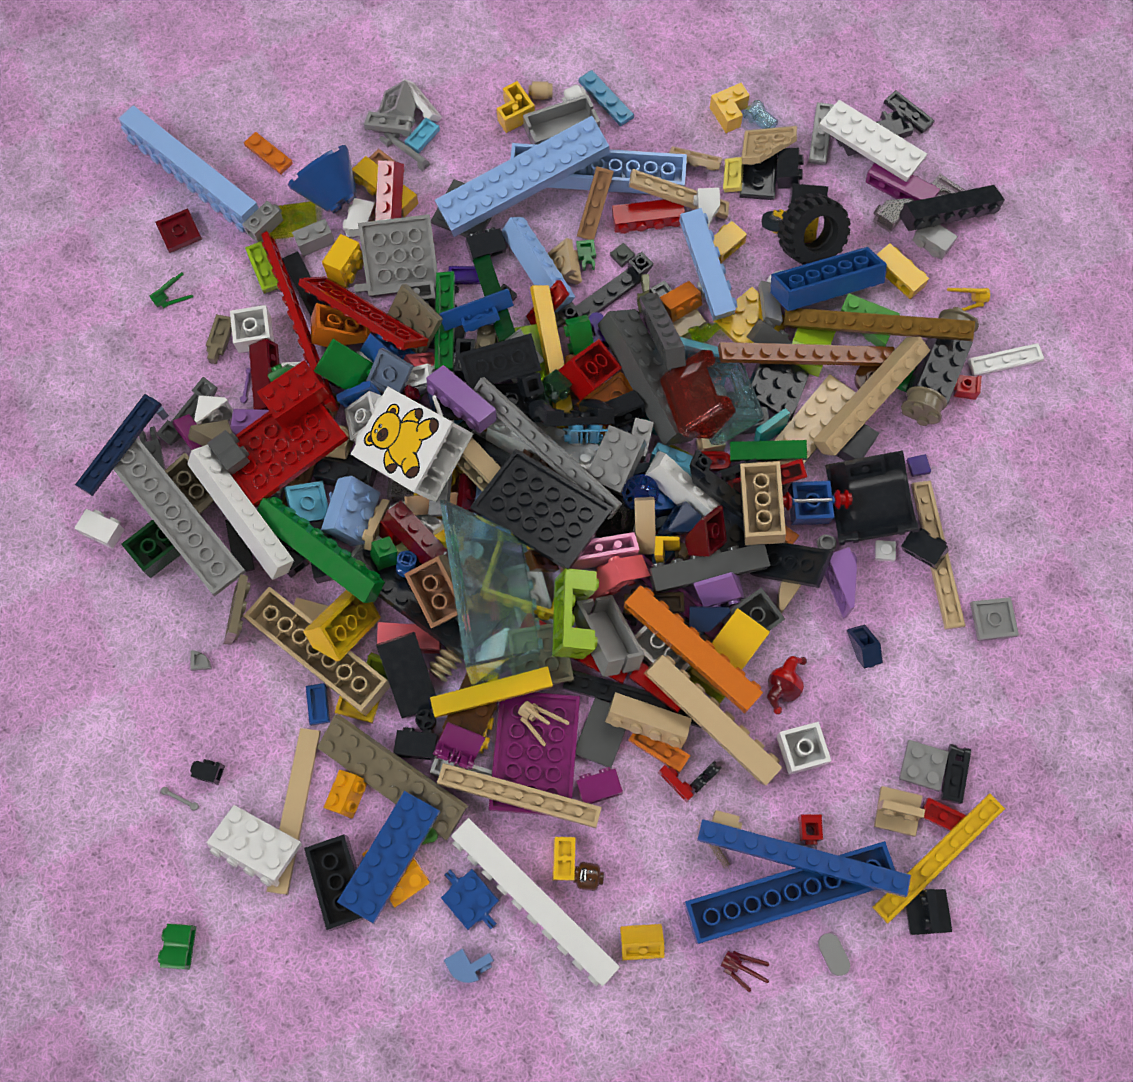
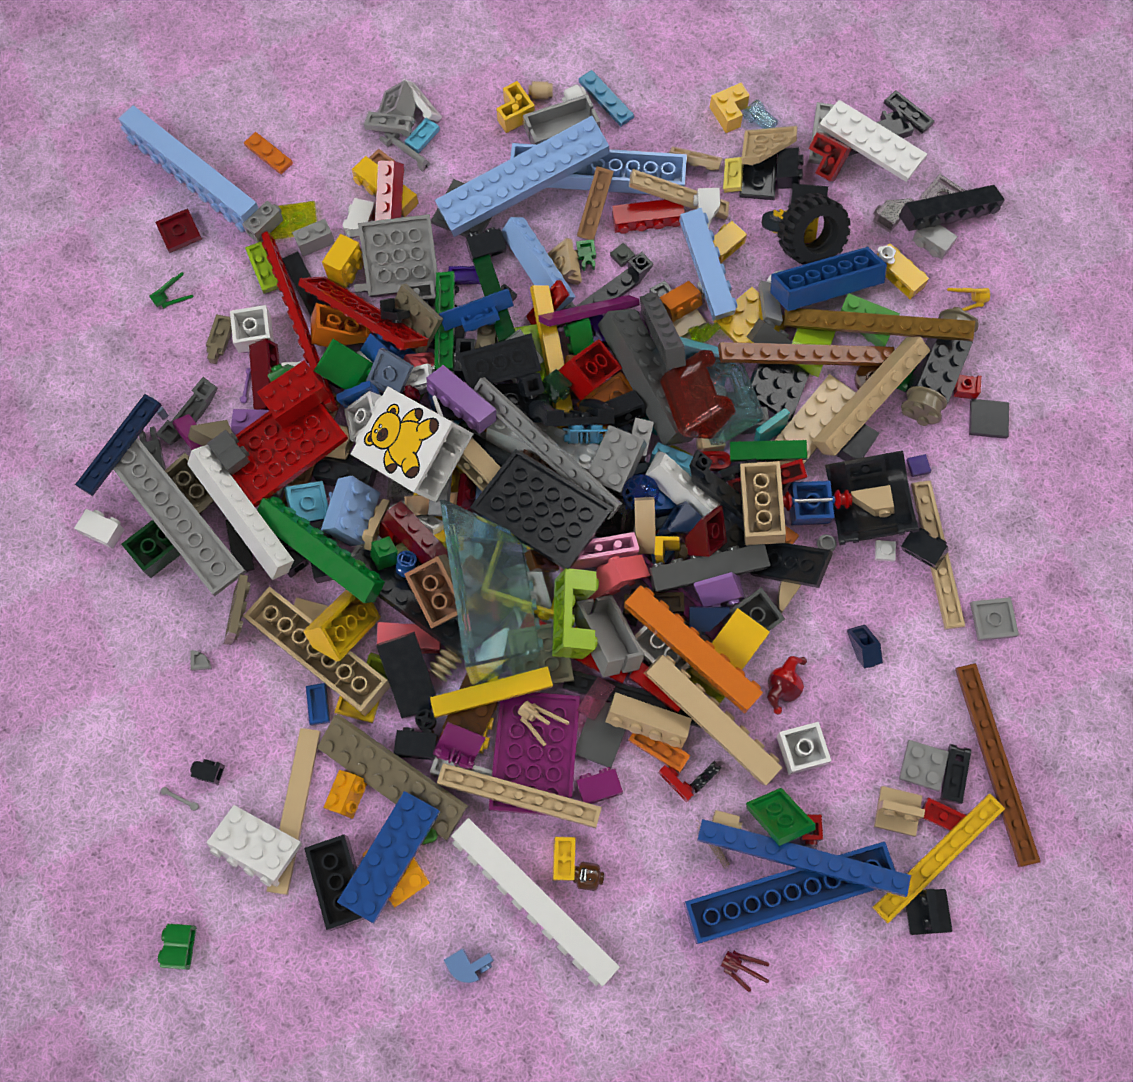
white slope [194,396,233,424] -> none
blue cone [288,145,356,214] -> none
blue plate [441,869,500,930] -> none
yellow panel [620,924,665,960] -> none
olive slope [637,274,650,313] -> none
light grey tile [818,933,850,976] -> none
medium lavender slope [825,547,857,619] -> none
magenta brick [865,163,940,203] -> none
white tile [967,343,1044,377] -> none
none -> black bracket [380,298,410,323]
none -> magenta tile [538,295,640,327]
none -> clear pink plate [577,676,615,721]
none -> green plate [746,788,815,846]
none -> red brick [808,132,852,181]
none -> tan slope [851,485,894,517]
none -> white plate [877,246,896,264]
none -> dark orange plate [955,663,1041,867]
none -> black tile [969,399,1009,439]

